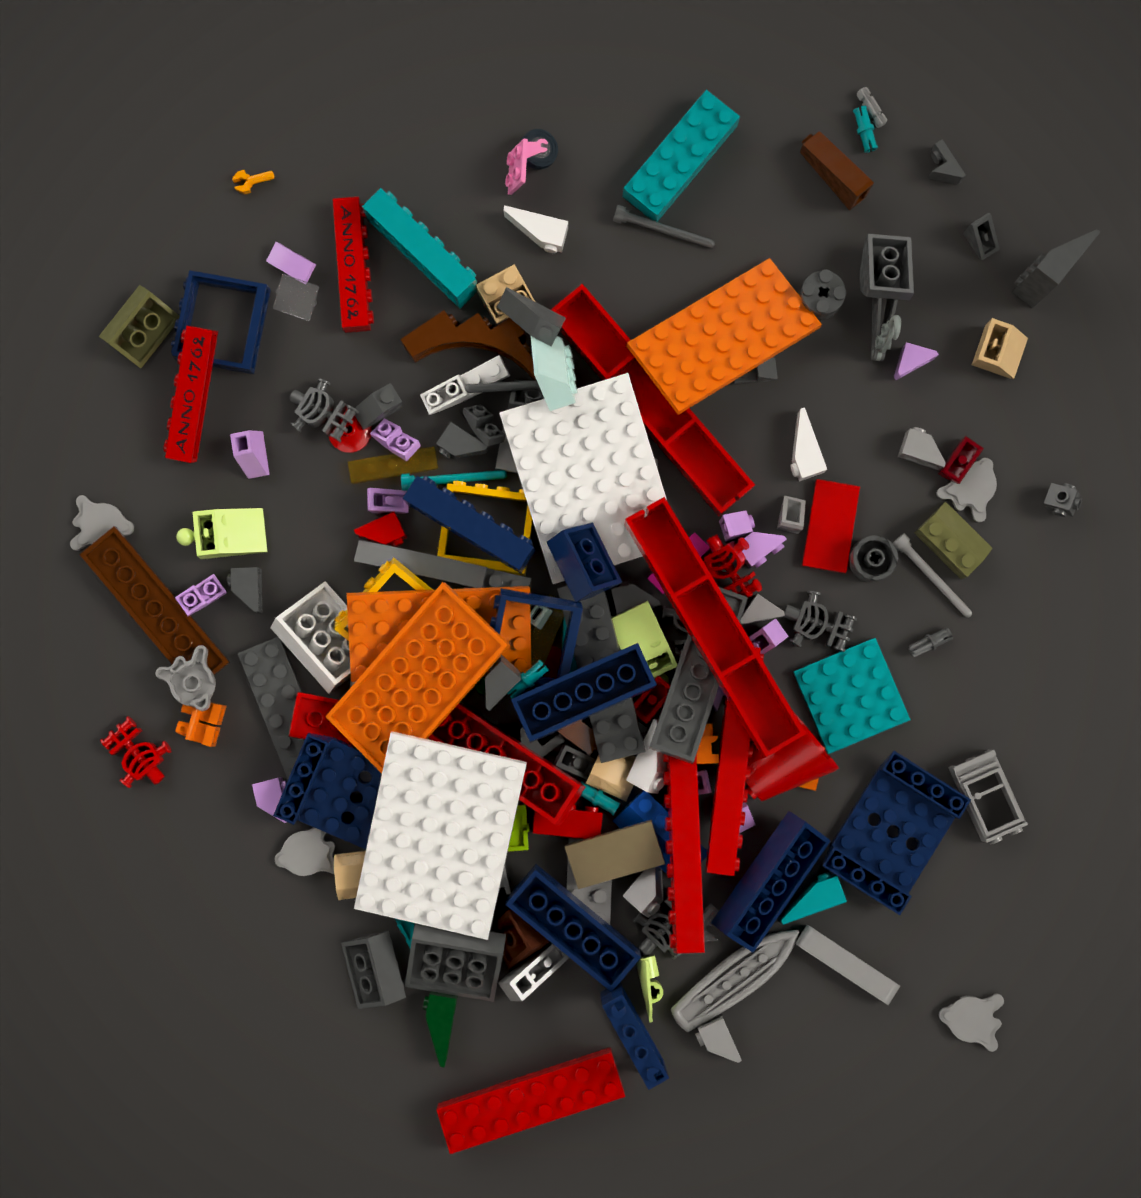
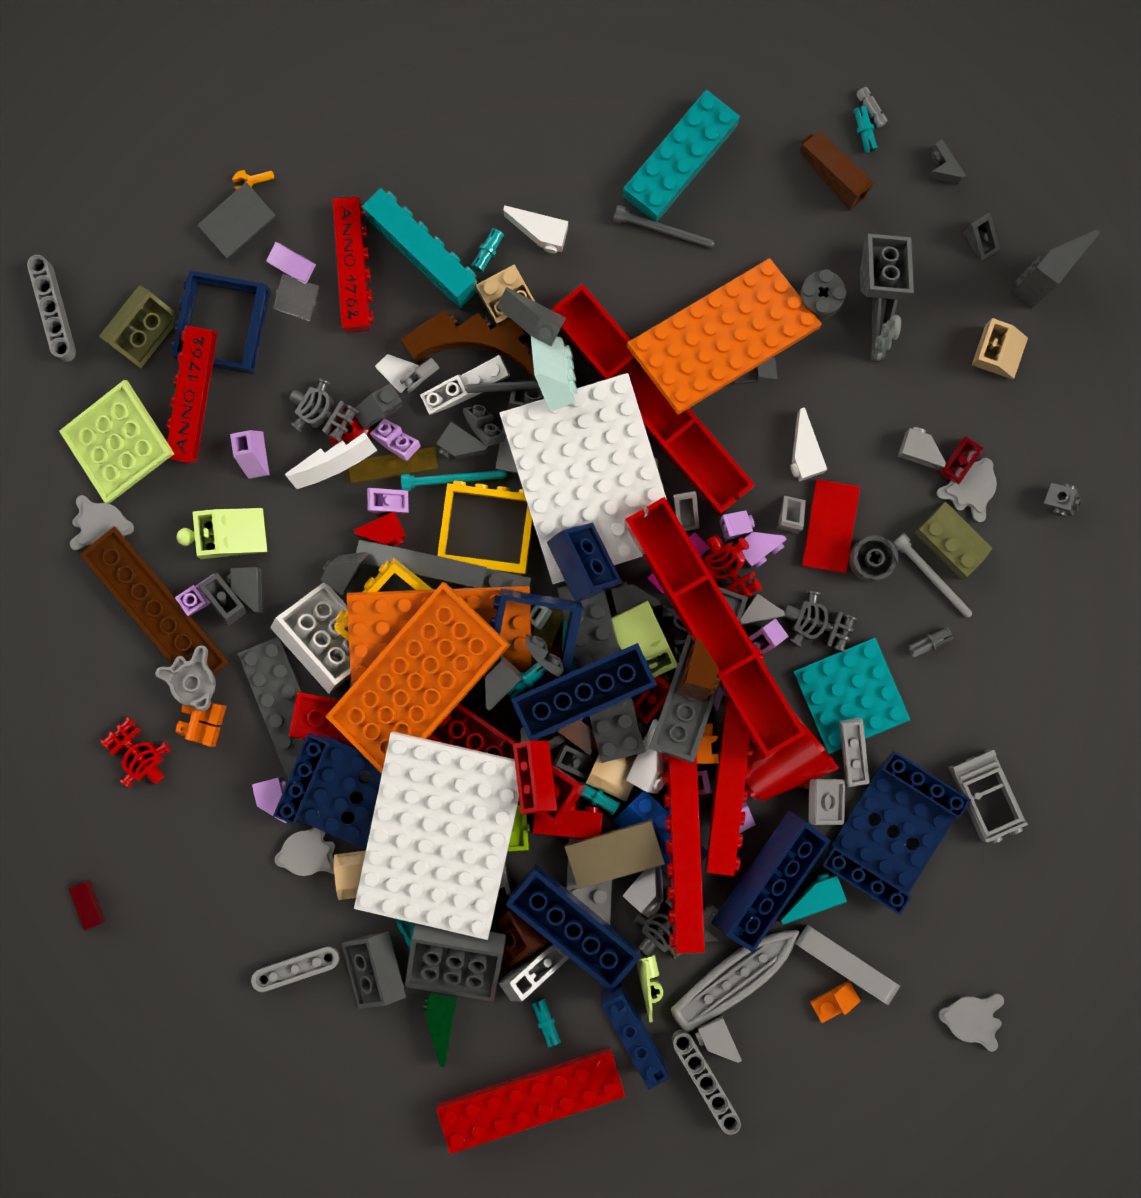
dark blue brick [402,475,535,574] -> none
plate [505,129,558,195] -> none
lavender slope [894,342,939,380] -> none
none -> light grey beam [27,255,76,362]
none -> yellowish green tile [59,380,174,504]
none -> dark red slope [68,880,106,931]
none -> dark grey tile [198,182,277,259]
none -> dark grey slope [199,573,246,626]
none -> light grey plate [251,946,340,992]
none -> white slope [285,433,377,489]
none -> dark grey slope [320,552,370,595]
none -> white sticker [375,354,419,393]
none -> light grey bar [400,357,439,393]
none -> teal pin [471,228,504,273]
none -> red brick [513,741,557,814]
none -> dark grey slope [525,635,564,677]
none -> teal pin [532,999,561,1047]
none -> light grey slope [672,491,700,531]
none -> light grey beam [672,1029,741,1135]
none -> reddish brown slope [679,639,720,701]
none -> light grey plate [808,779,845,825]
none -> orange slope [810,980,861,1023]
none -> light grey tile [839,718,870,787]

